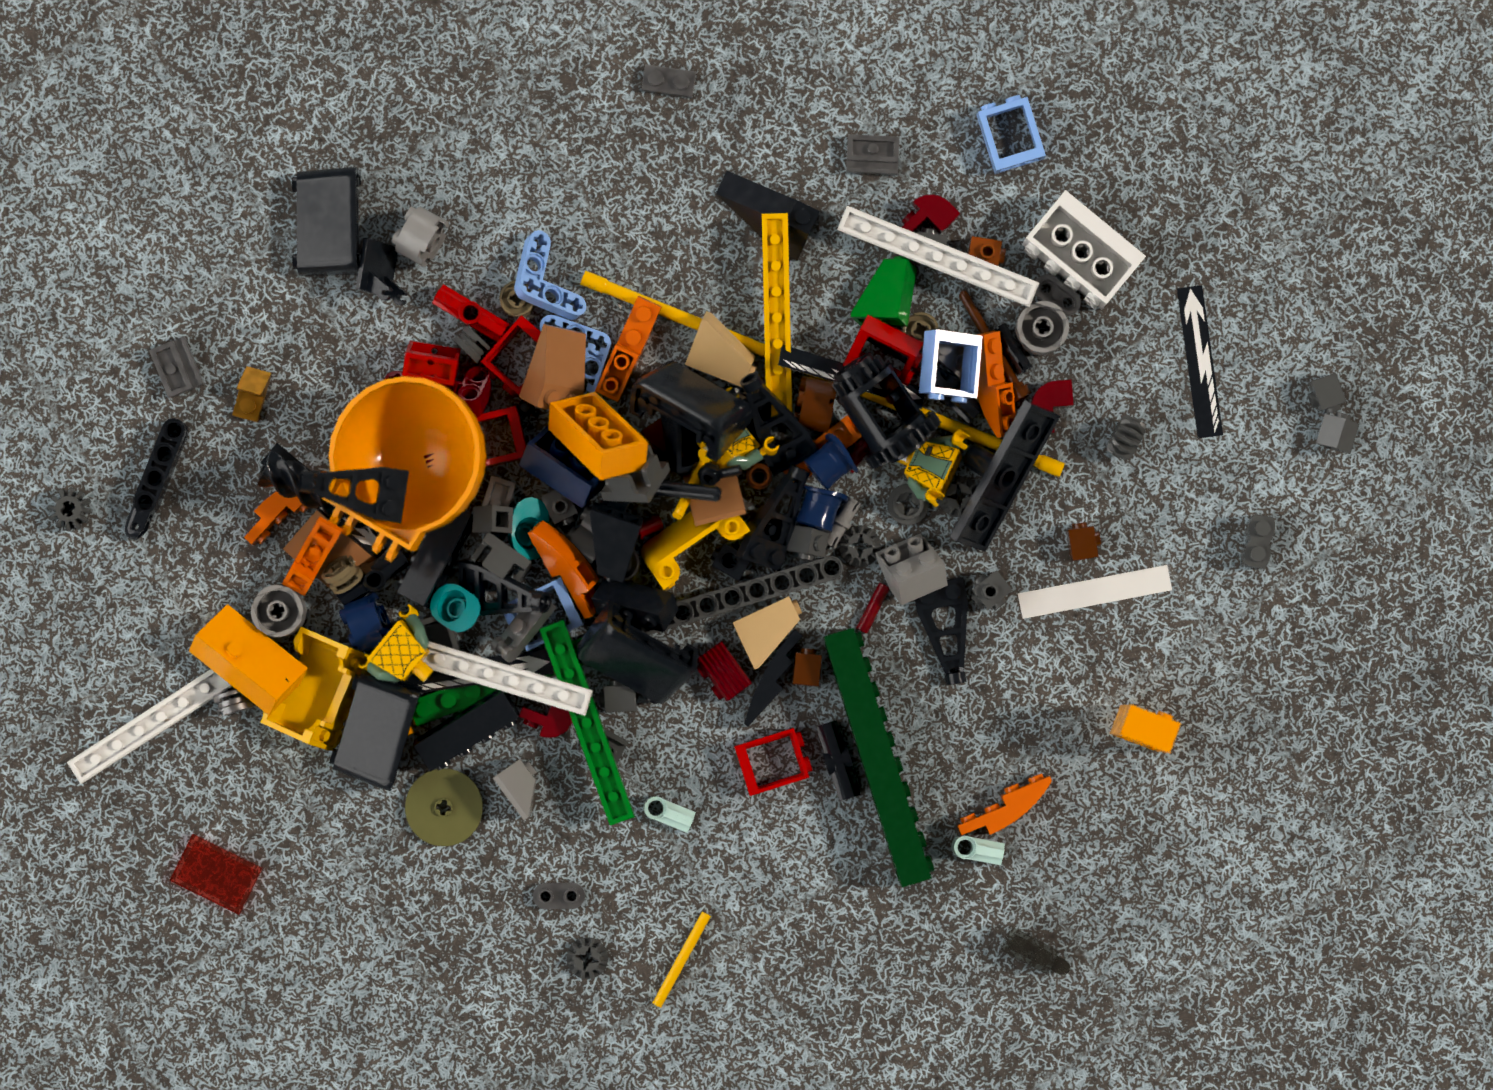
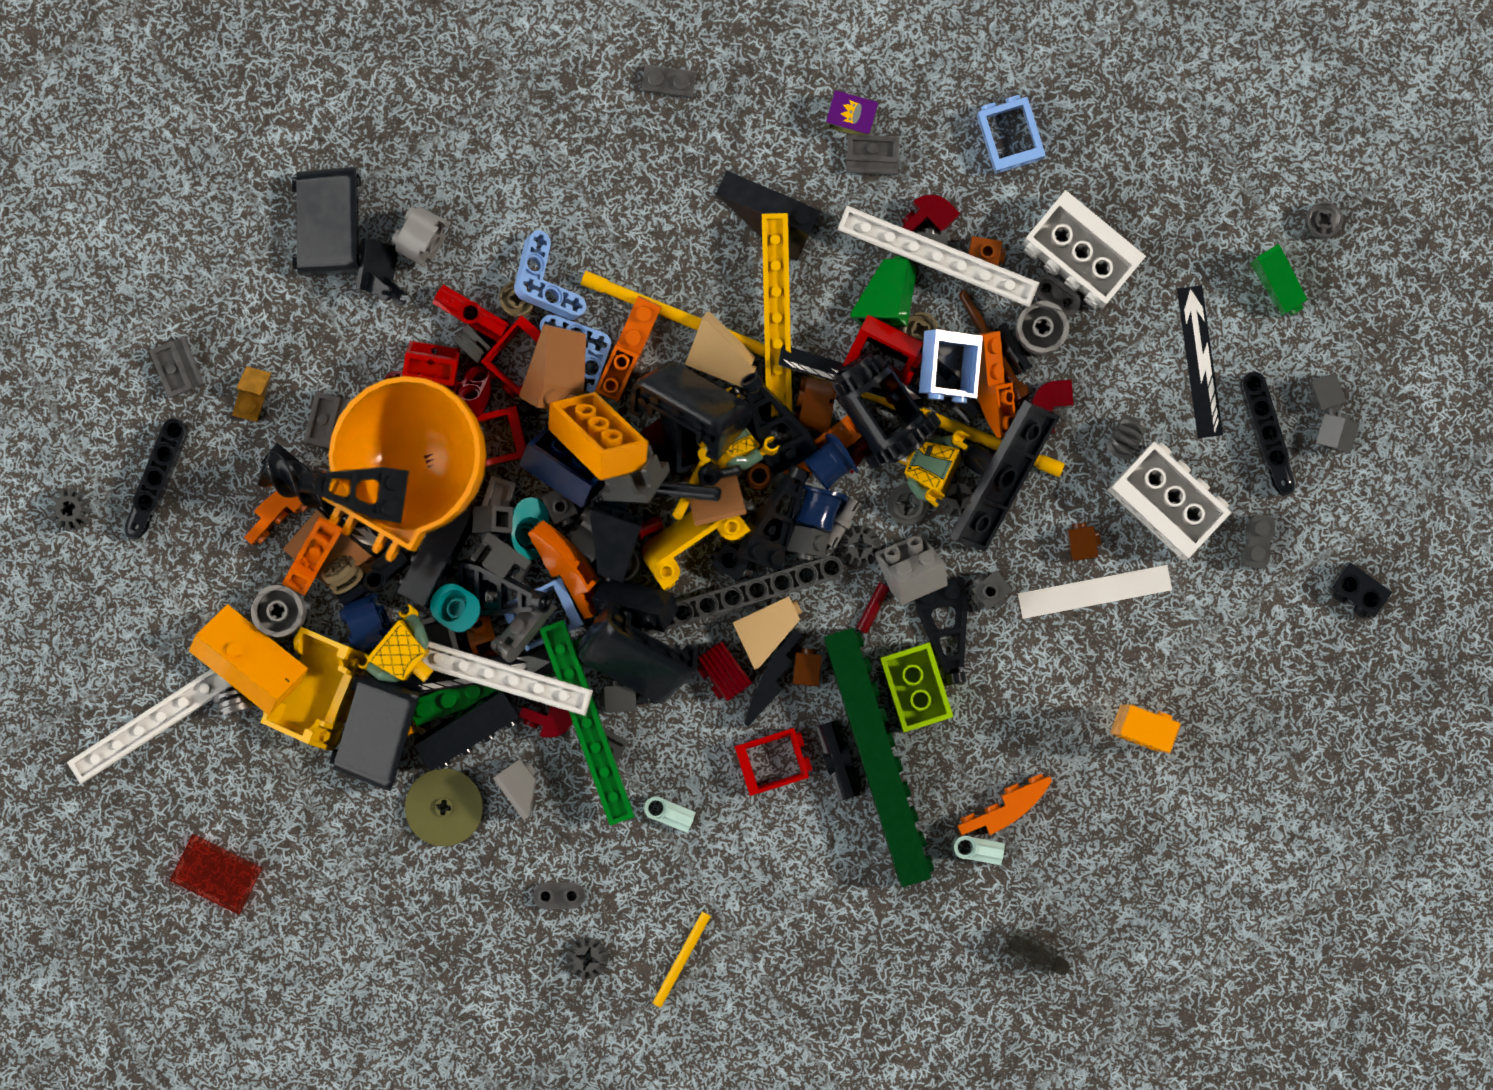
none -> flat silver plate [303,392,351,448]
none -> reddish brown brick [466,615,498,658]
none -> dark purple piece [825,90,878,135]
none -> lime brick [879,642,953,733]
none -> white brick [1107,441,1231,560]
none -> black piece [1240,372,1295,497]
none -> green slope [1250,244,1308,316]
none -> flat silver wheel [1304,201,1343,239]
none -> black brick [1329,562,1393,619]

